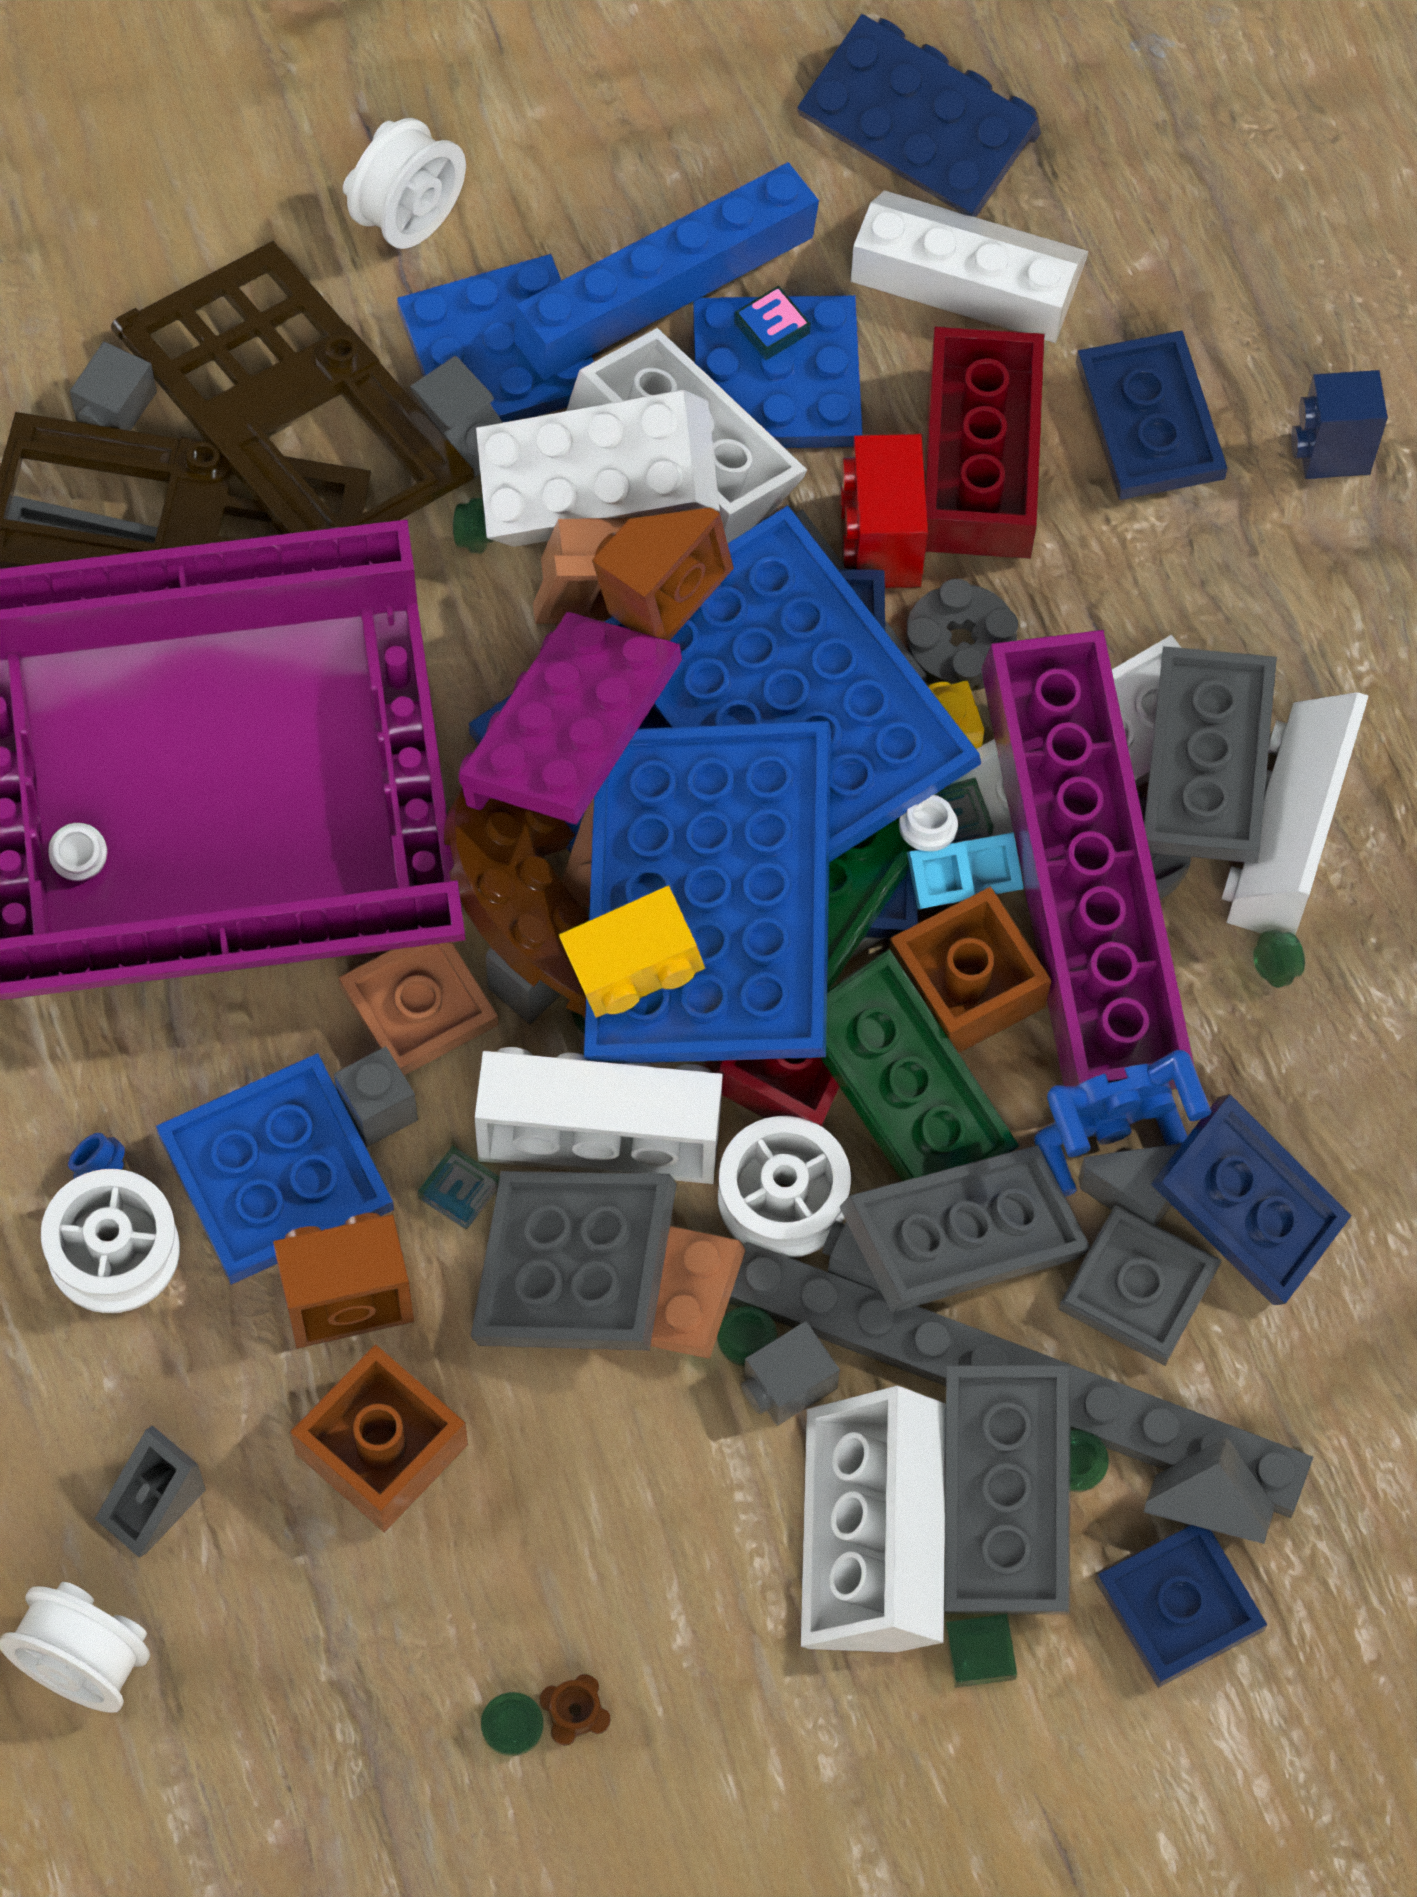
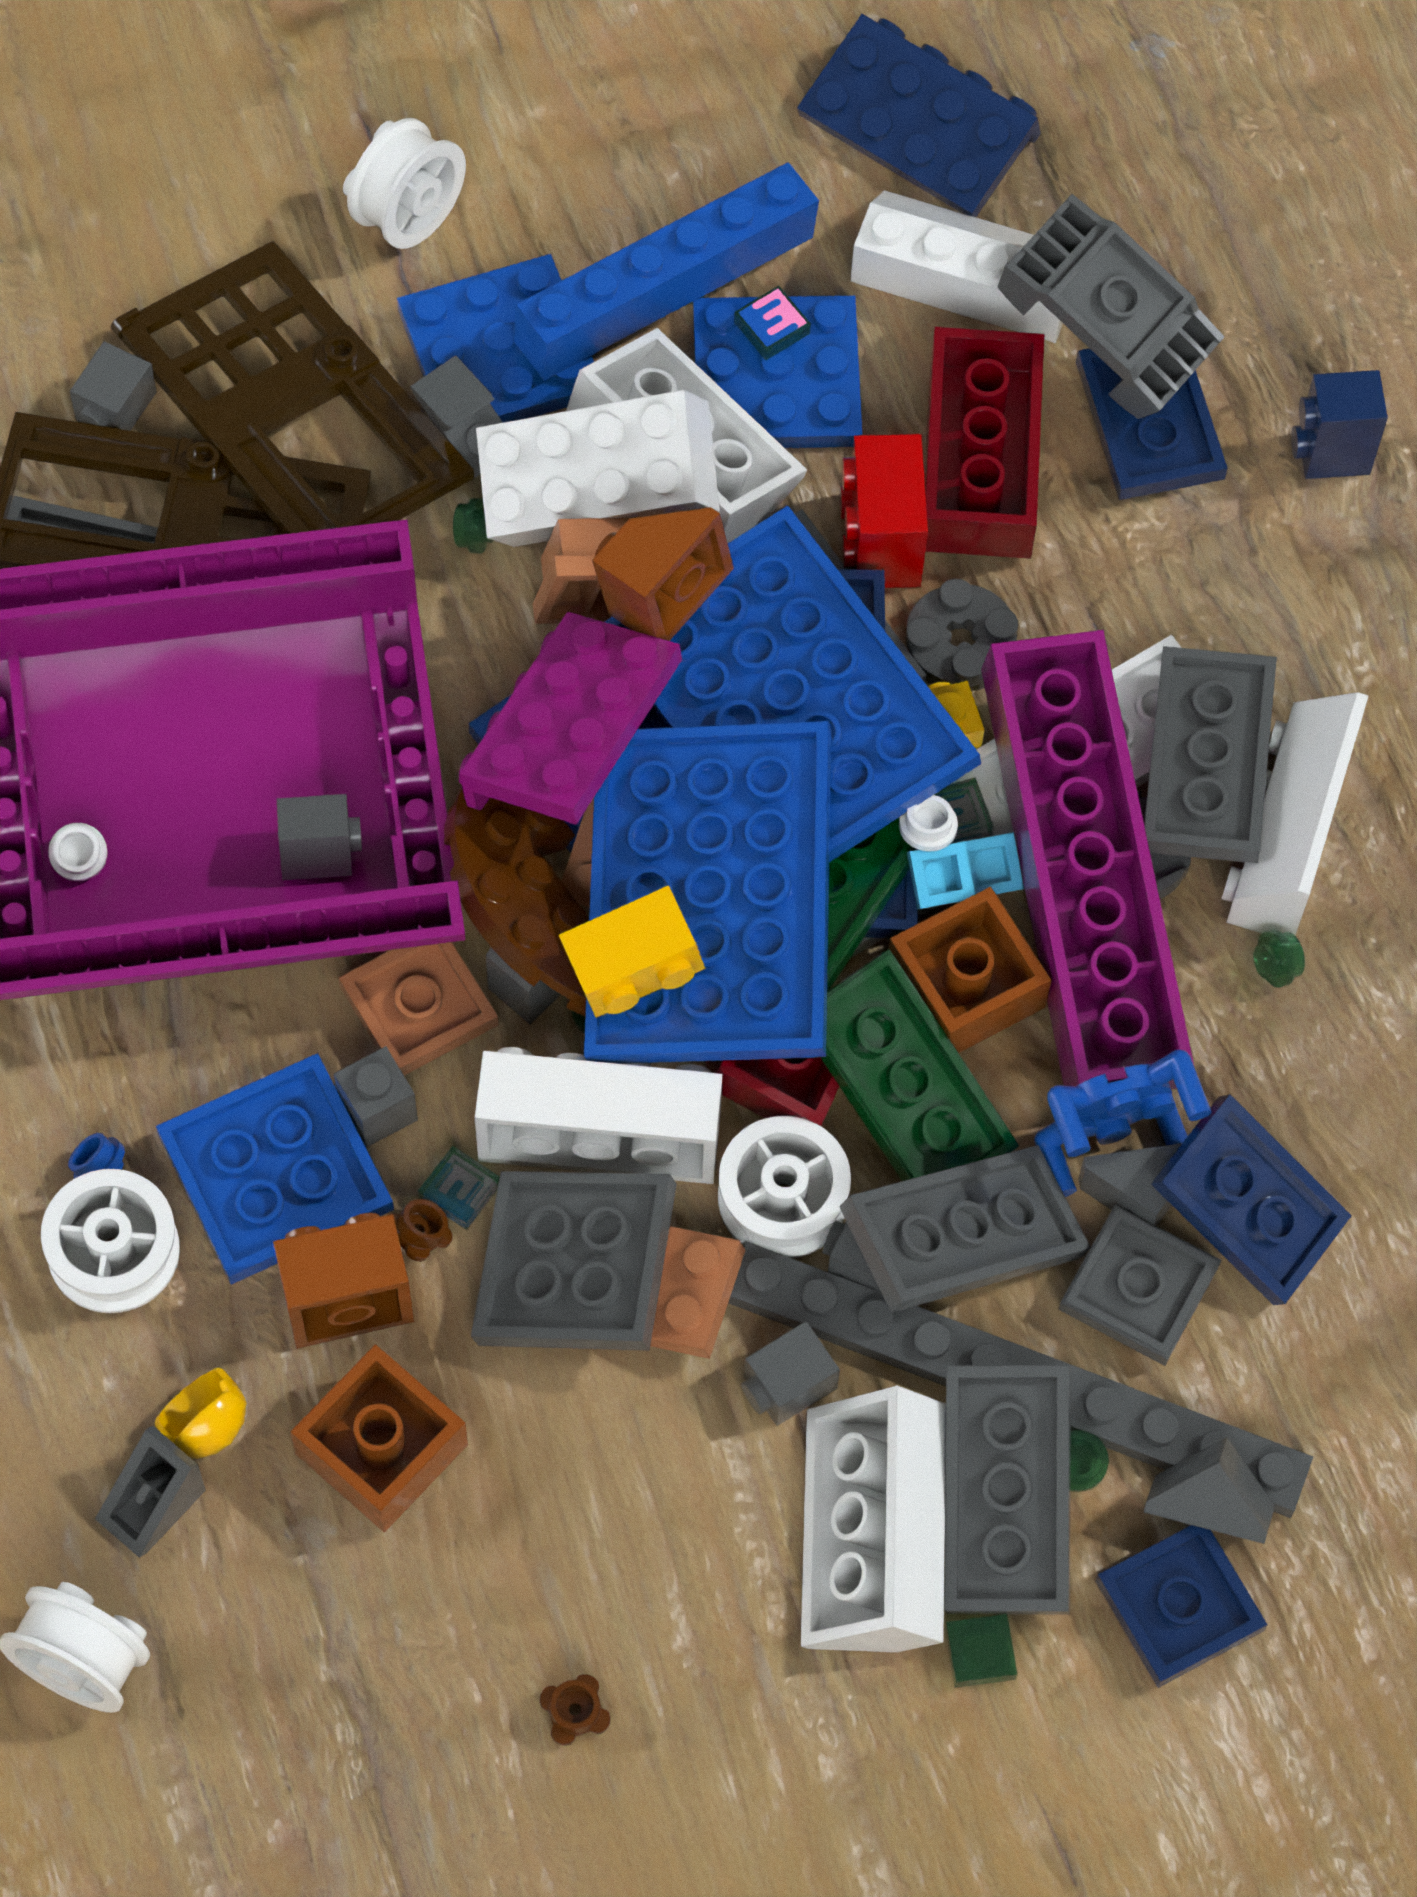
clear green plate [481,1692,544,1756] -> none
clear green plate [717,1306,777,1366] -> none
none -> yellow hair [154,1368,247,1459]
none -> dark grey brick [277,794,362,881]
none -> reddish brown plate [388,1199,453,1262]
none -> dark grey plate [997,194,1224,419]

